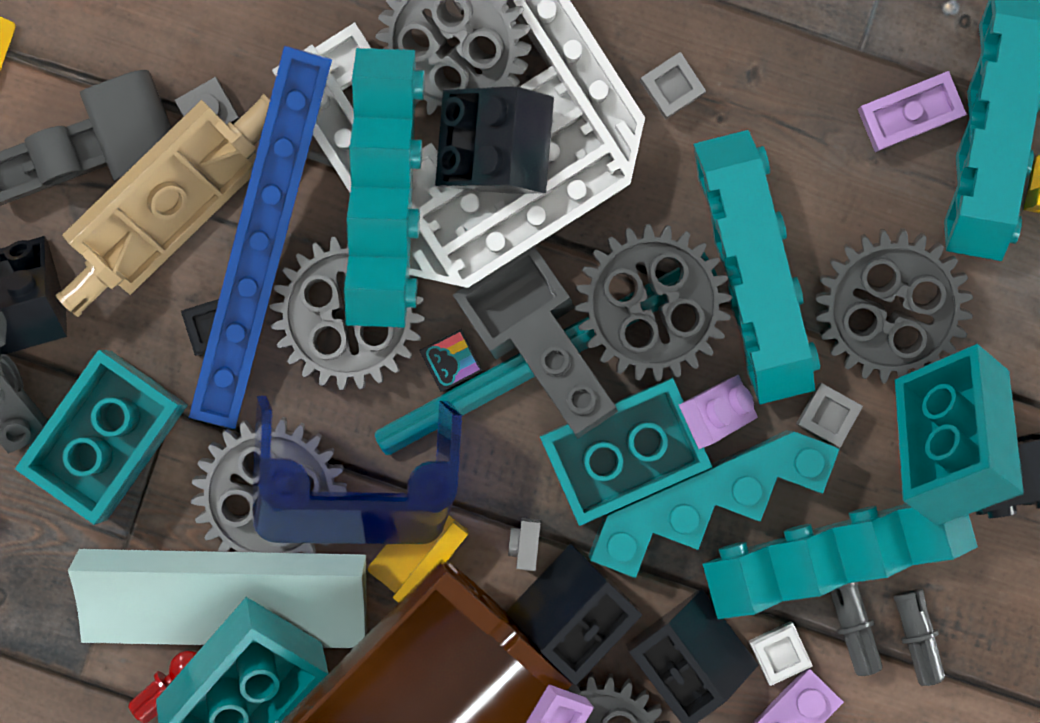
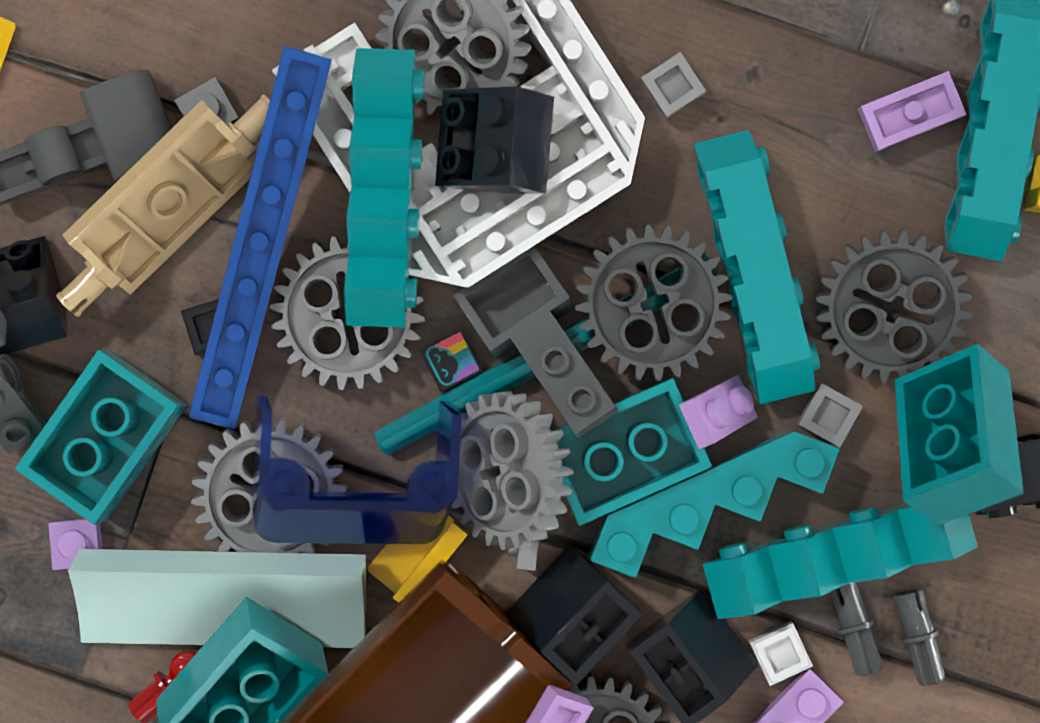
none -> lavender plate [48,519,103,570]
none -> light grey gear [443,391,573,550]

